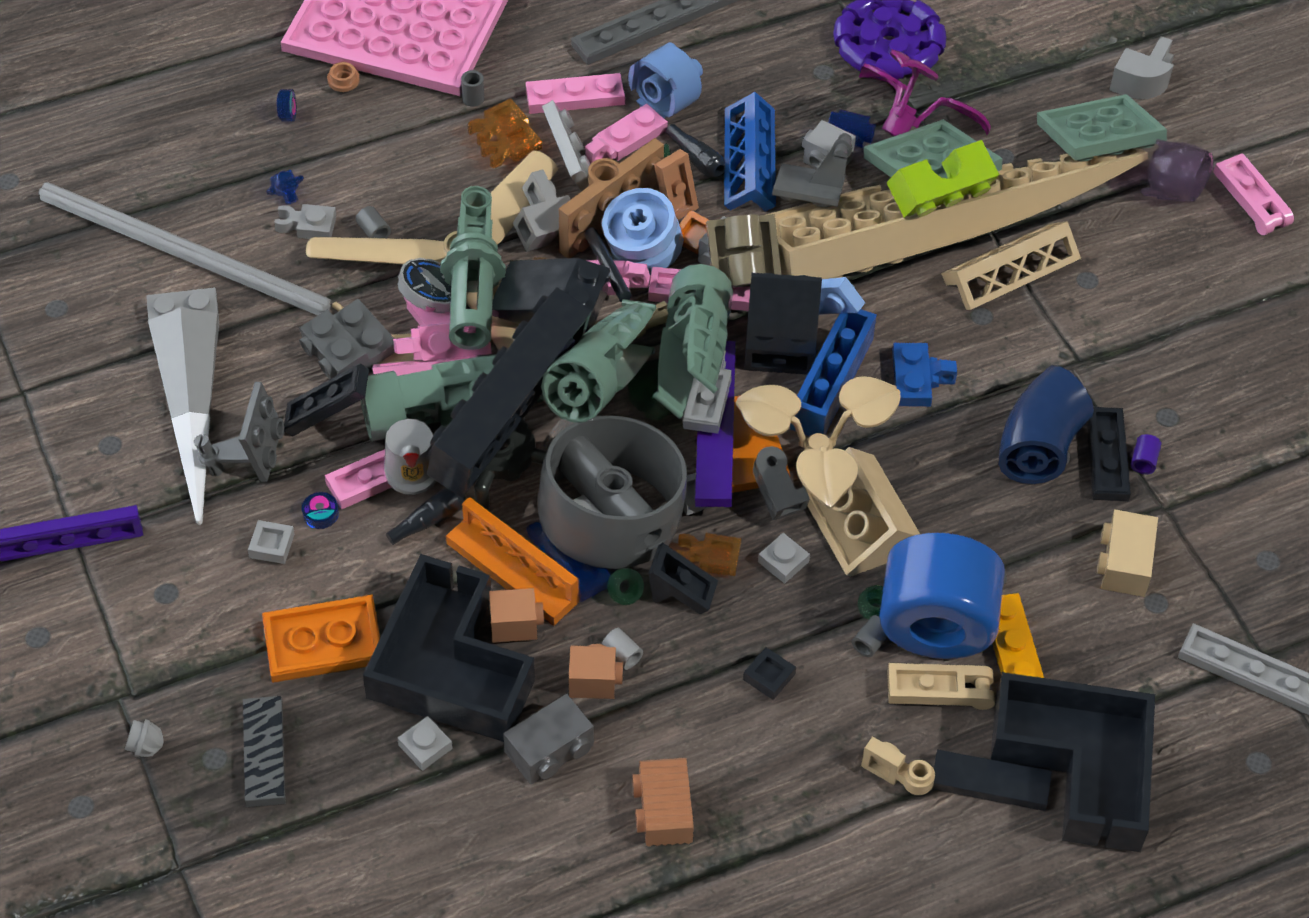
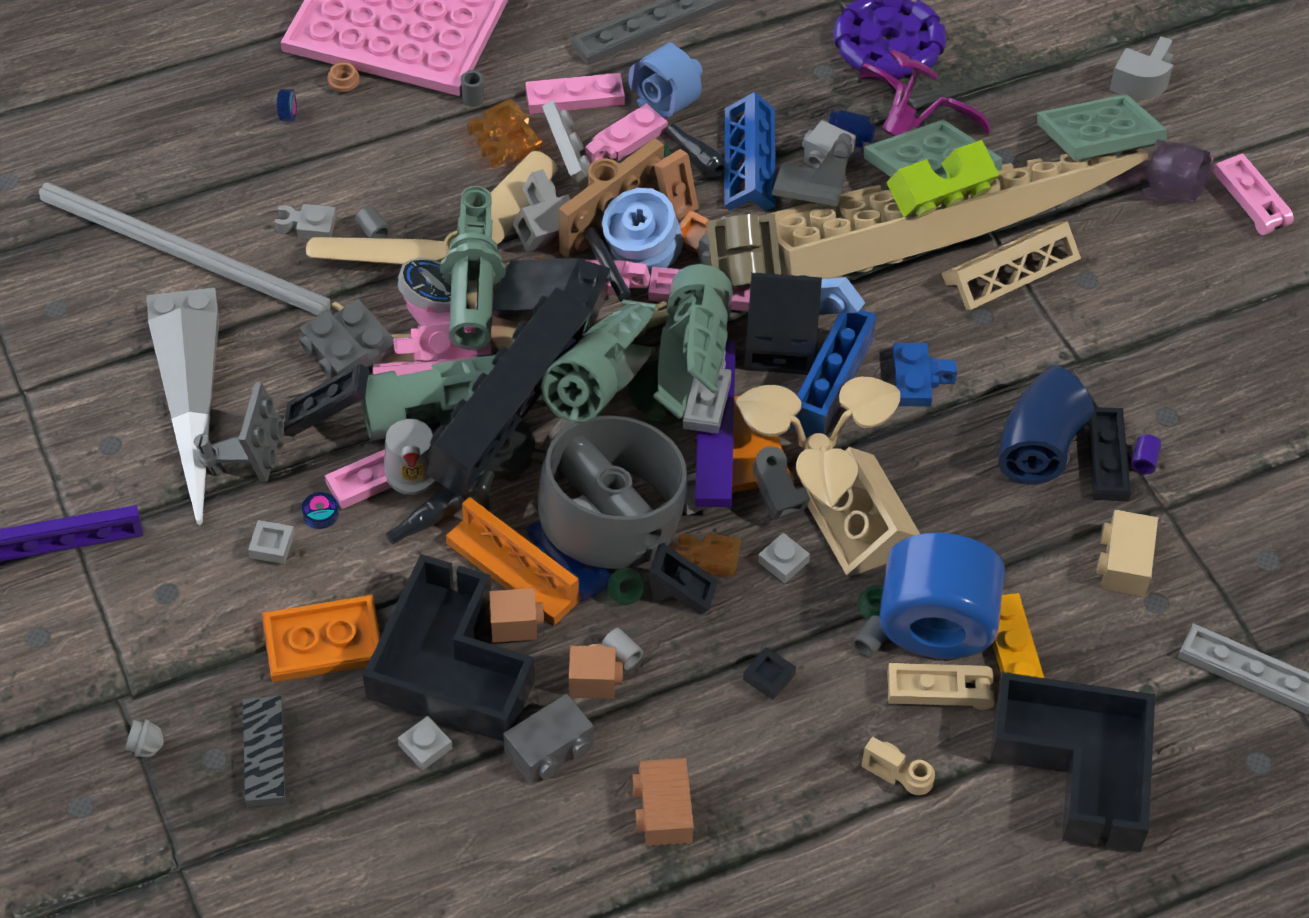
clear blue plant [266,169,304,205] -> none
black tile [932,749,1052,811] -> none

